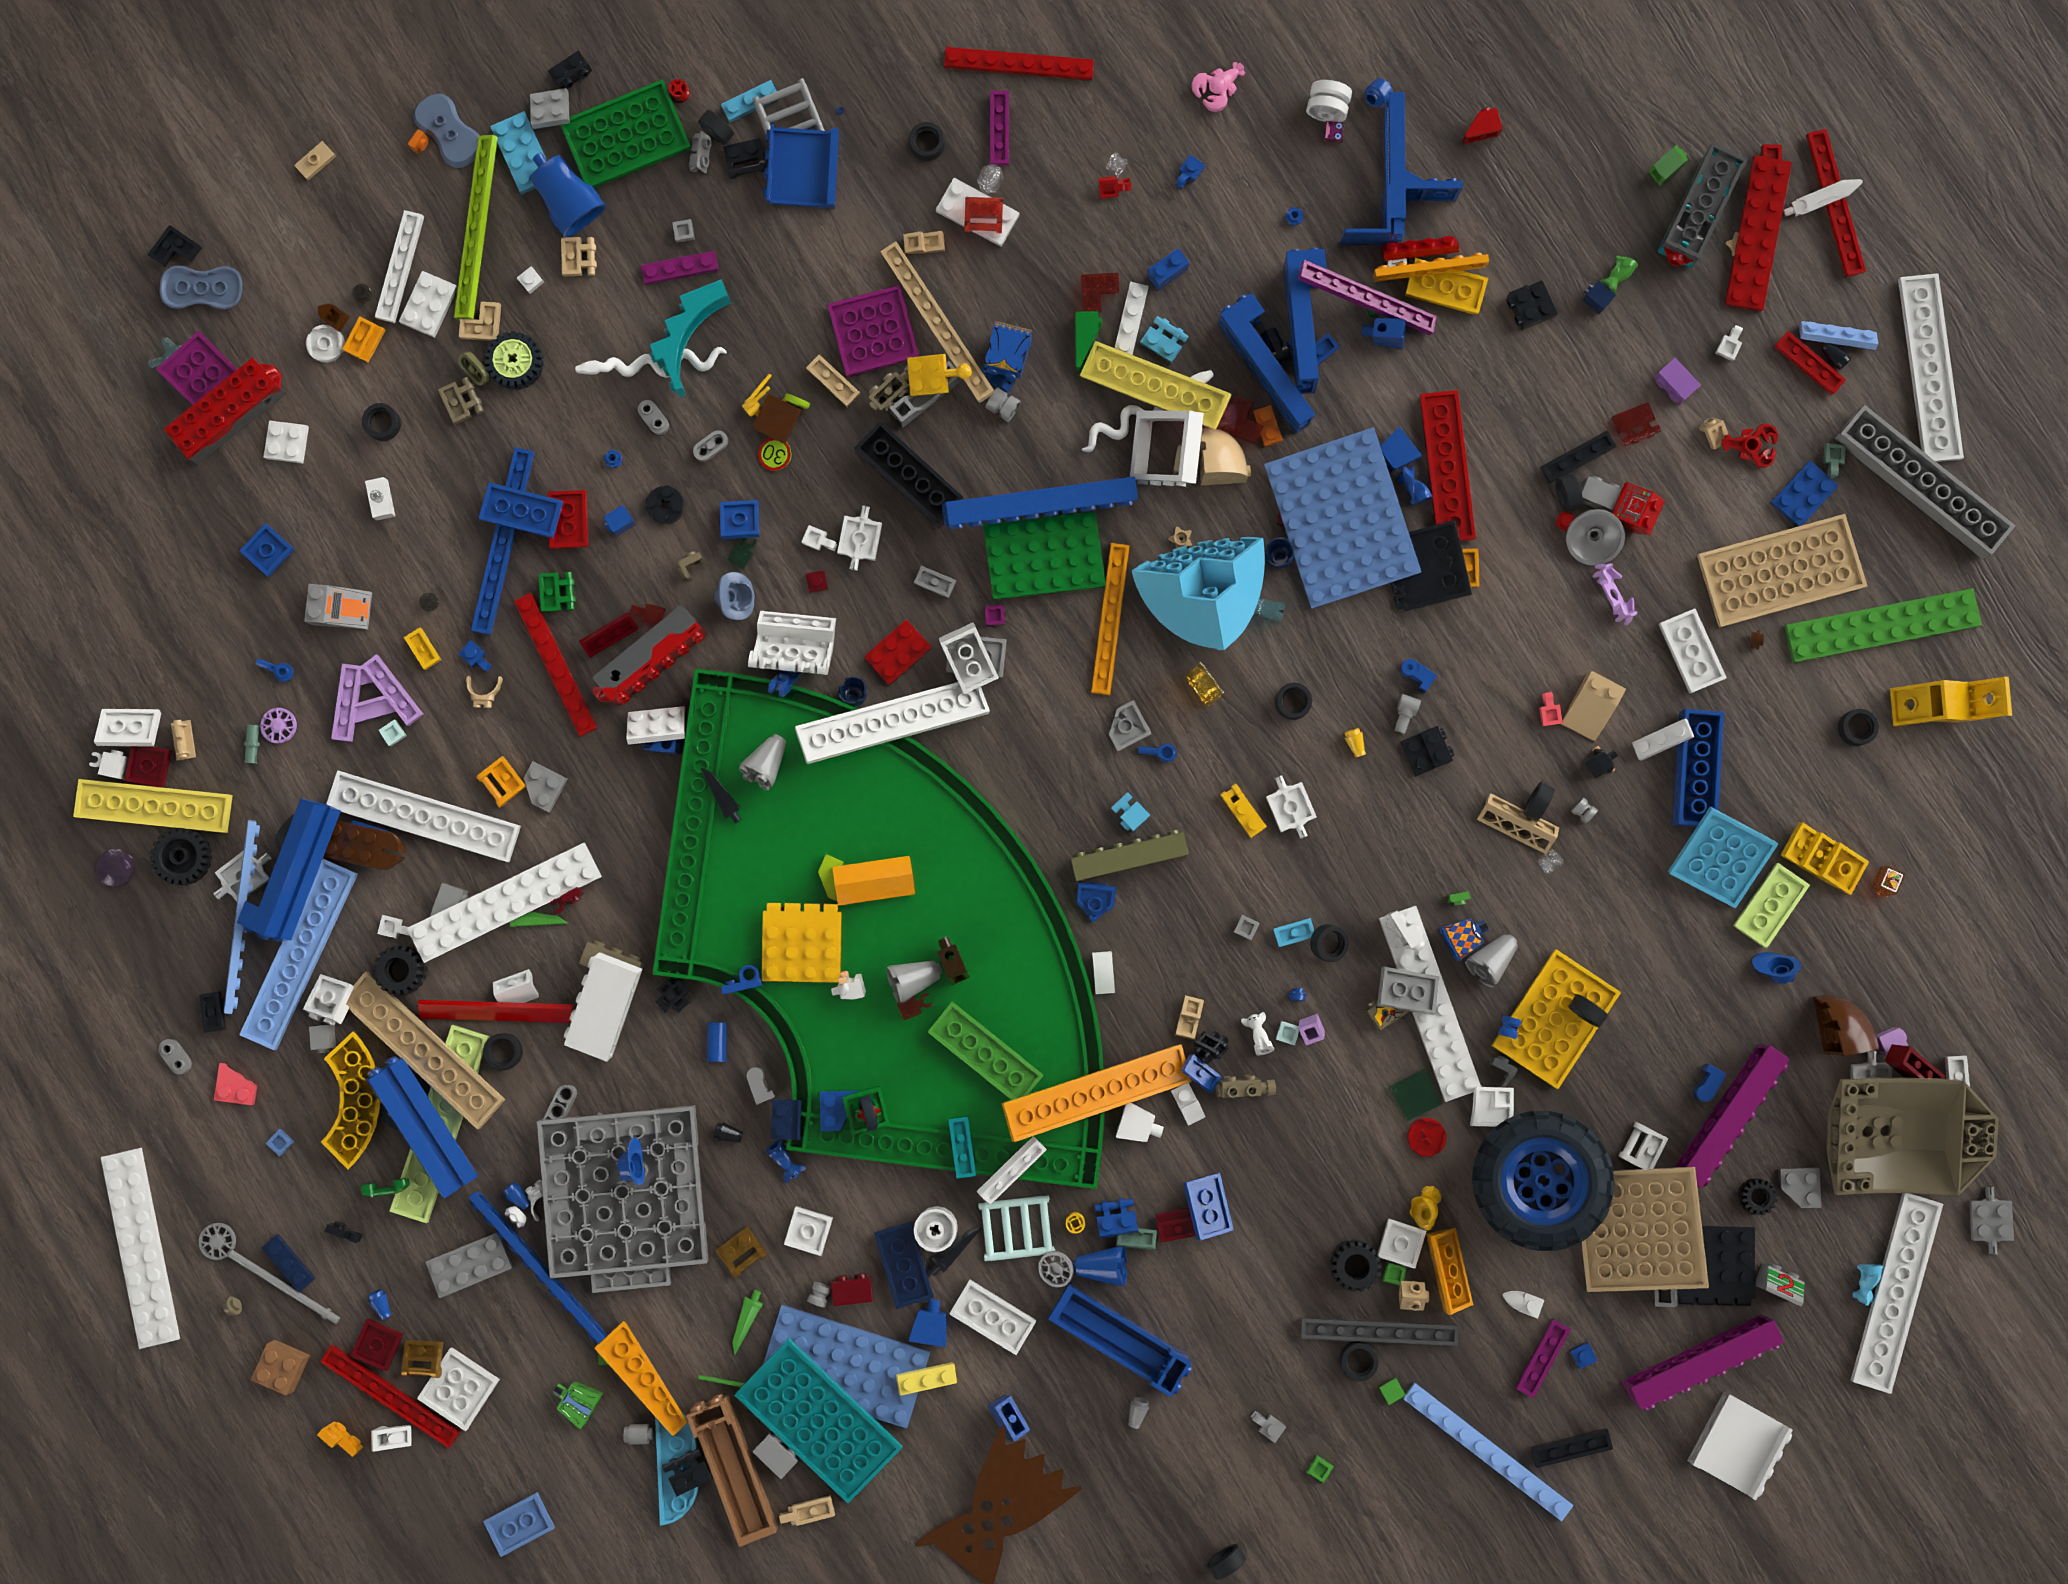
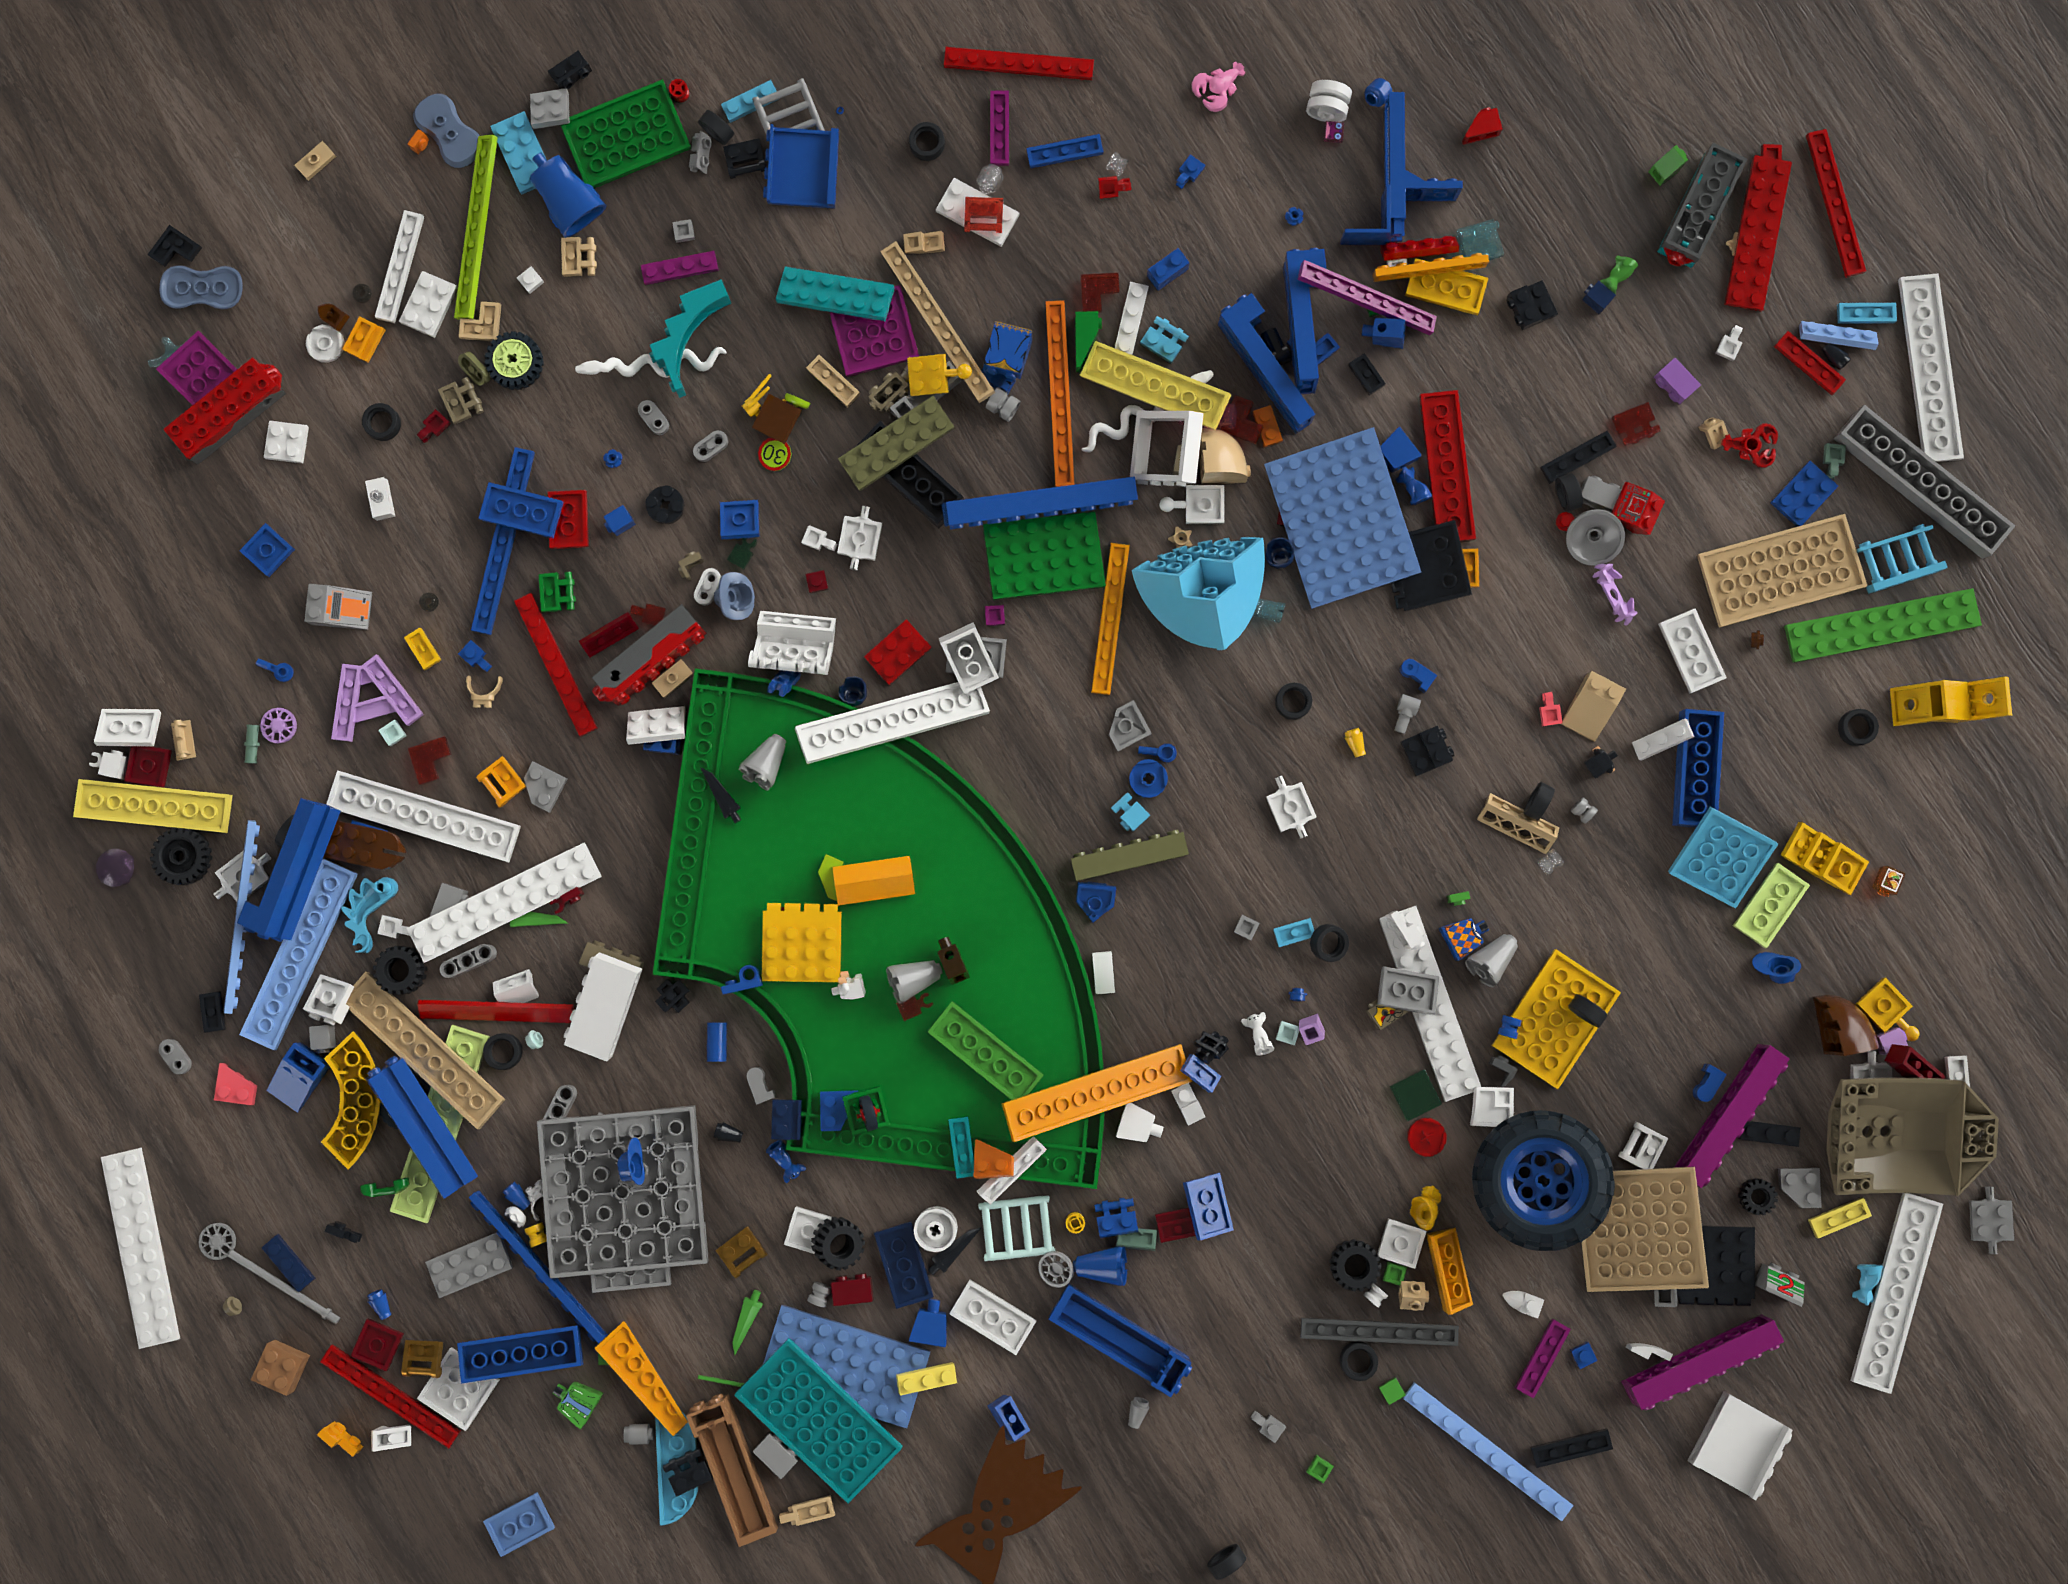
medium blue tile [265,1129,294,1157] -> none
light grey plate [914,566,957,599] -> none
tan slope [1175,995,1204,1040] -> none
clear yellow hinge [1185,662,1224,707] -> none
dark tan brick [1216,1074,1276,1098] -> none
yellow plate [1220,783,1267,838] -> none
white piece [1783,179,1863,217] -> none
none -> blue slope [266,1042,330,1113]
none -> medium azure animal [341,877,398,953]
none -> clear red plate [408,736,452,785]
none -> dark red plate [417,409,450,443]
none -> light grey beam [439,944,497,978]
none -> blue brick [457,1325,584,1384]
none -> yellow wheel [524,1222,547,1247]
none -> light aqua plate [525,1030,543,1049]
none -> tan plate [652,659,694,698]
none -> white plate [694,568,721,606]
none -> teal plate [776,267,895,321]
none -> black tyre [811,1217,865,1271]
none -> olive plate [838,396,955,491]
none -> orange wing [974,1140,1014,1179]
none -> blue plate [1026,134,1103,169]
none -> orange plate [1046,300,1074,487]
none -> blue plate [1129,759,1168,798]
none -> white plate [1159,485,1224,524]
none -> black plate [1348,353,1386,396]
none -> white wheel [1363,1283,1388,1308]
none -> clear light blue plate [1456,219,1504,260]
none -> white slope [1626,1343,1673,1361]
none -> black plate [1738,1121,1801,1147]
none -> light yellow plate [1808,1197,1872,1239]
none -> medium azure plate [1837,303,1897,324]
none -> medium azure fence [1856,524,1948,594]
none -> yellow plate [1856,978,1919,1041]

